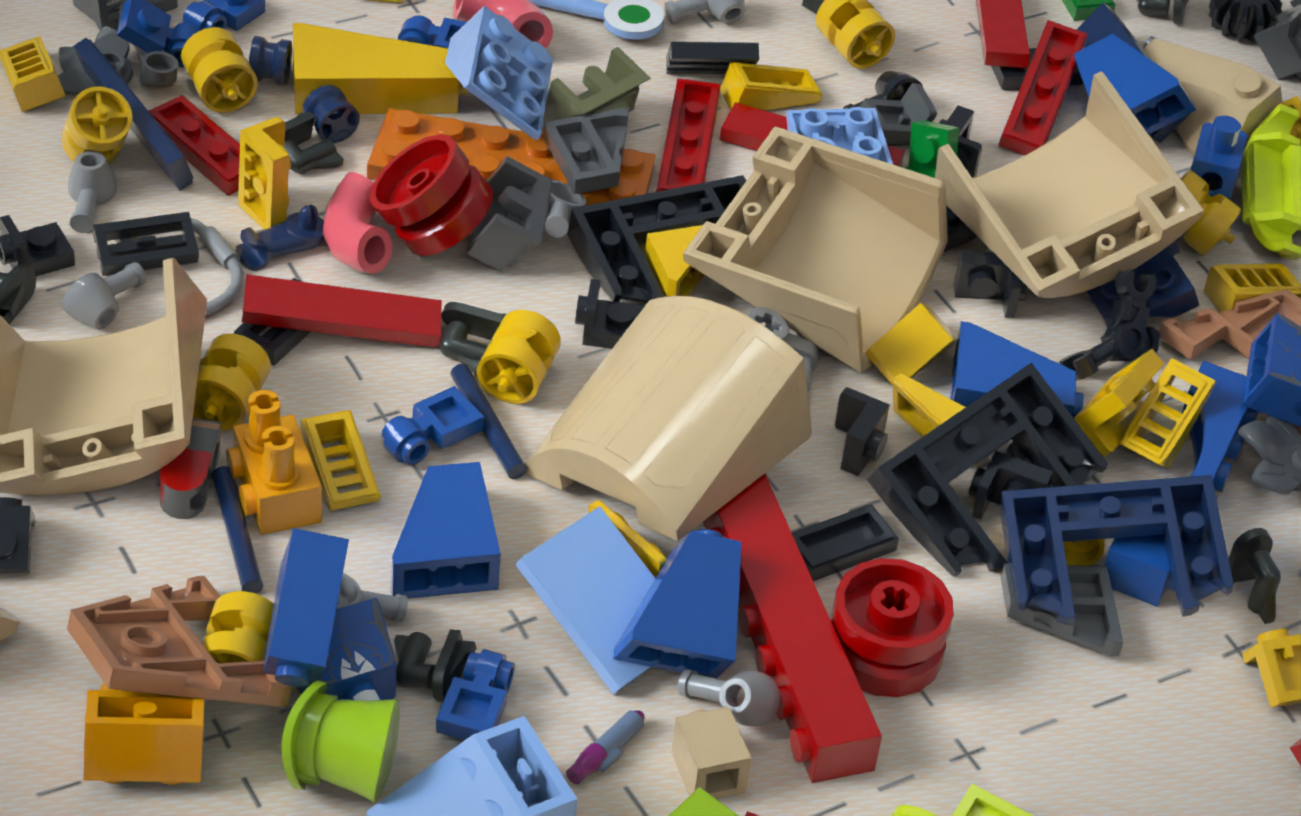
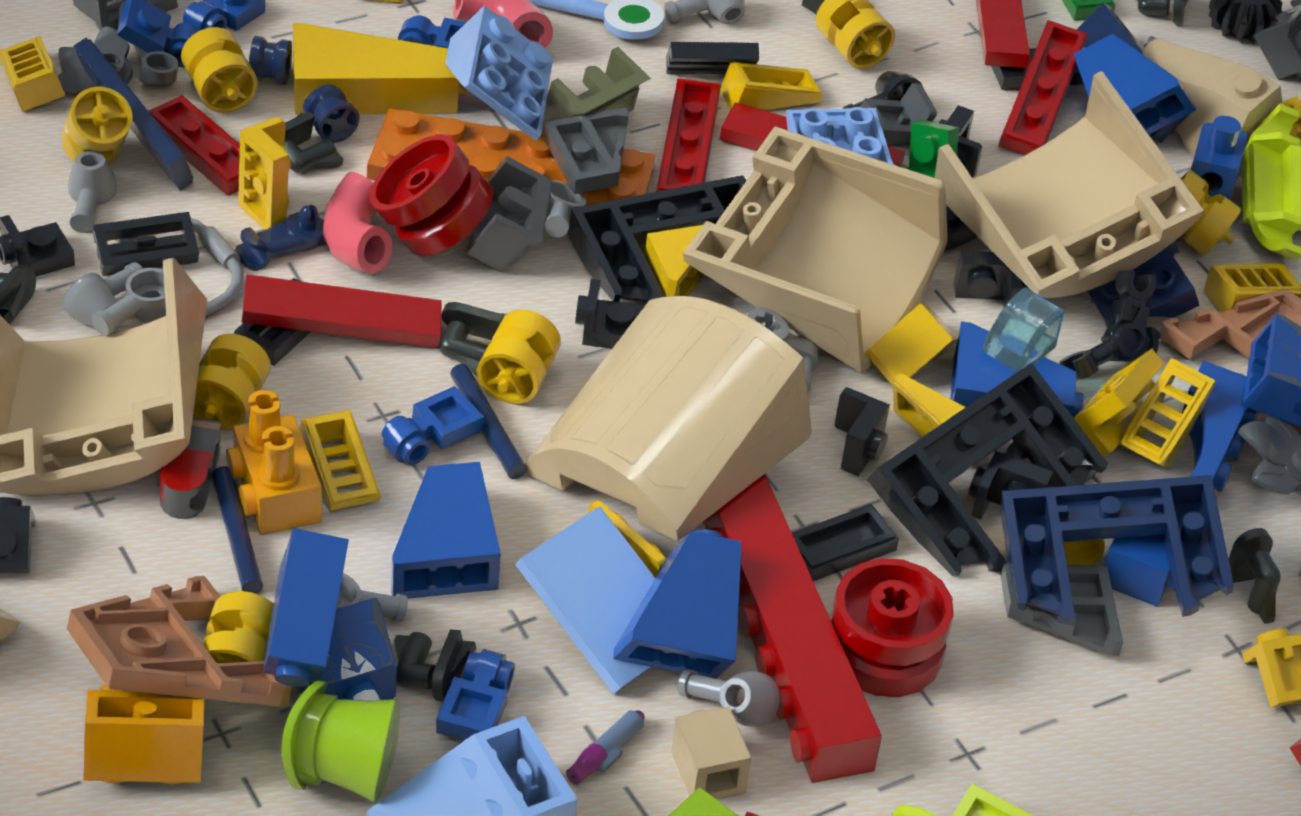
none -> light grey bar [92,268,166,336]
none -> clear light blue brick [982,287,1065,372]

